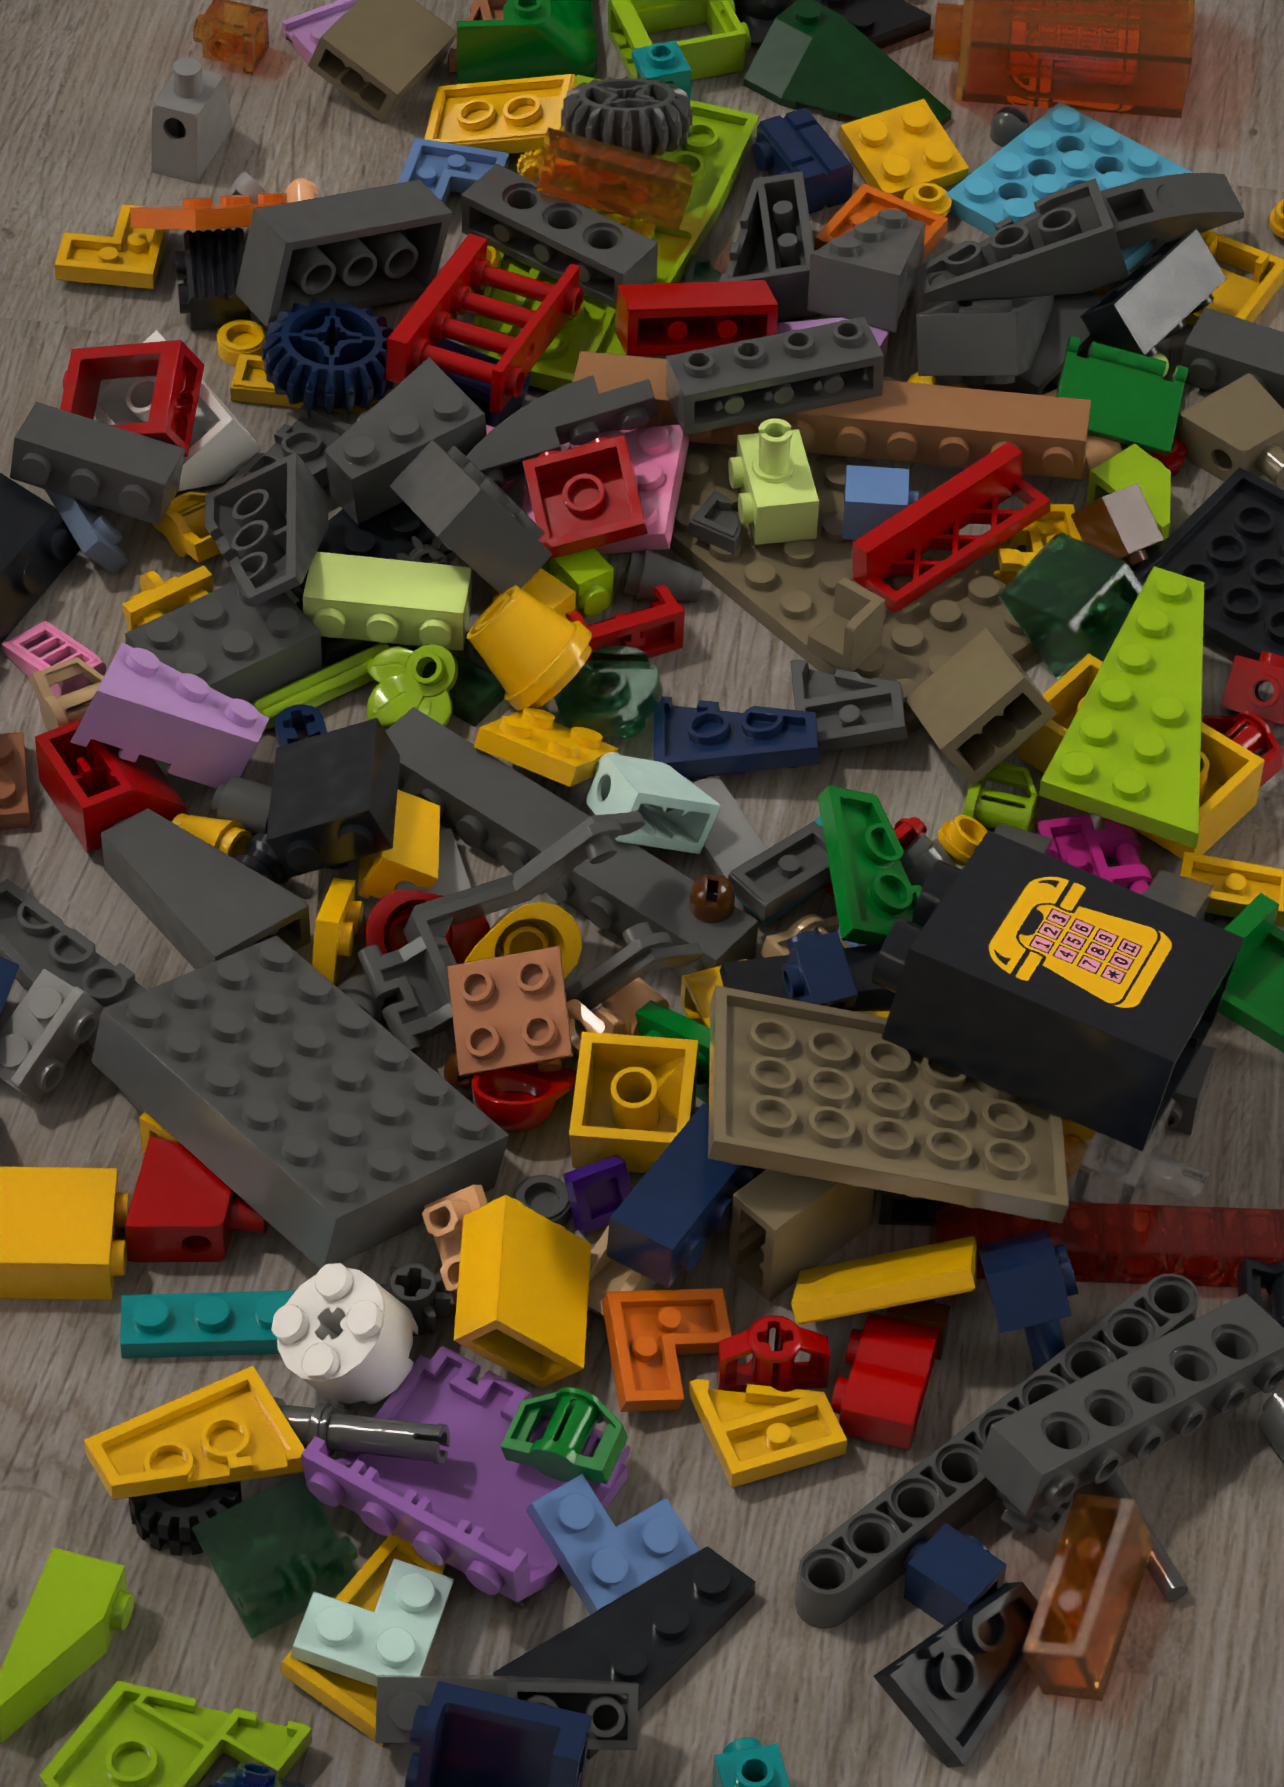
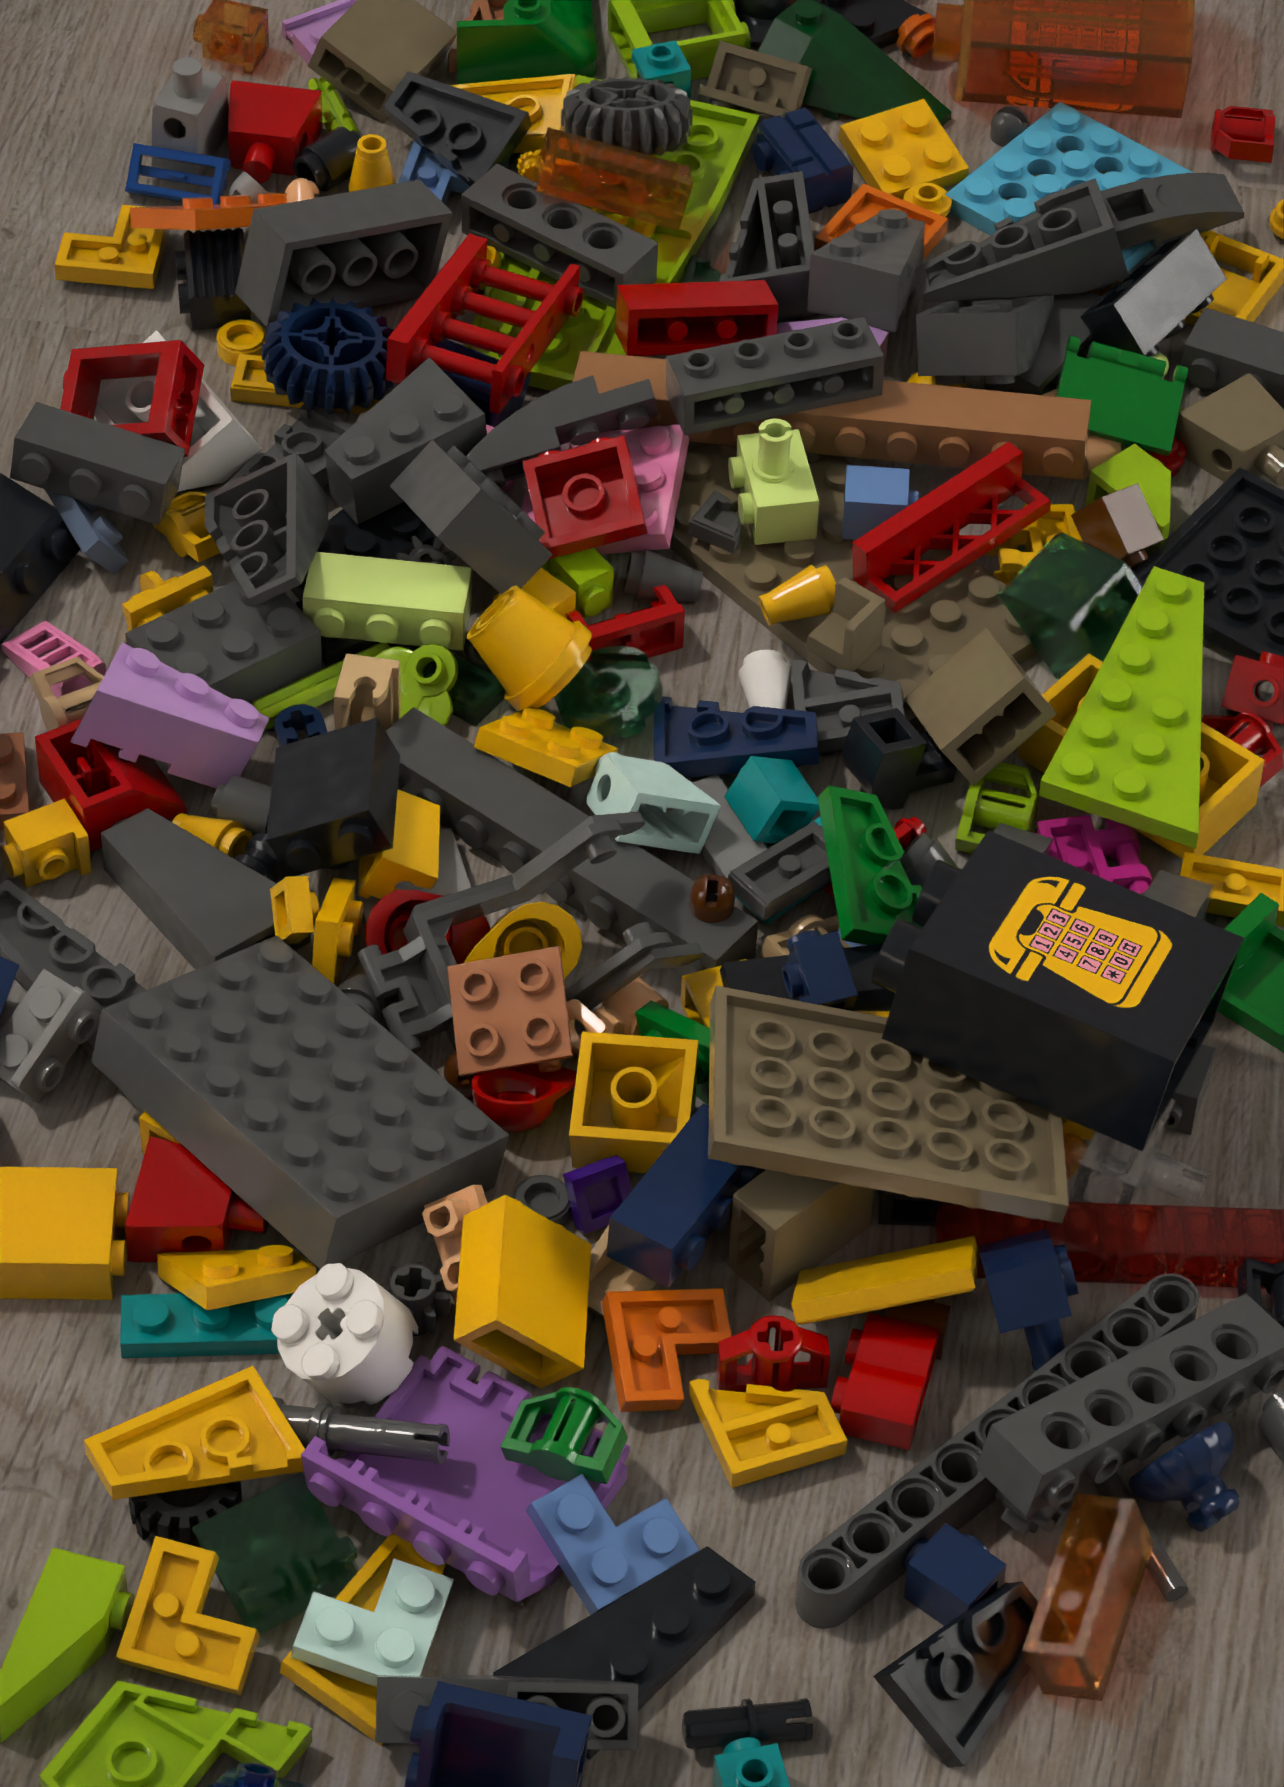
yellow plate [938,815,988,866] -> none
none -> yellow brick [0,798,92,888]
none -> yellow plate [116,1536,260,1696]
none -> blue tile [125,143,231,204]
none -> yellow wing [157,1245,316,1310]
none -> red torso [228,80,323,183]
none -> yellow plate [270,876,319,944]
none -> black brick [293,126,361,191]
none -> lime axle [307,77,359,134]
none -> tan hinge [334,653,401,731]
none -> yellow cone [348,134,396,192]
none -> black wing [383,71,532,187]
none -> black axle [682,1698,813,1749]
none -> dark tan bracket [697,41,812,123]
none -> teal brick [724,756,819,843]
none -> white cone [738,650,792,709]
none -> yellow cone [758,564,836,626]
none -> black brick [842,708,957,810]
none -> orange plate [896,13,941,58]
none -> dark blue hair [1129,1422,1240,1532]
none -> red piece [1210,106,1275,163]

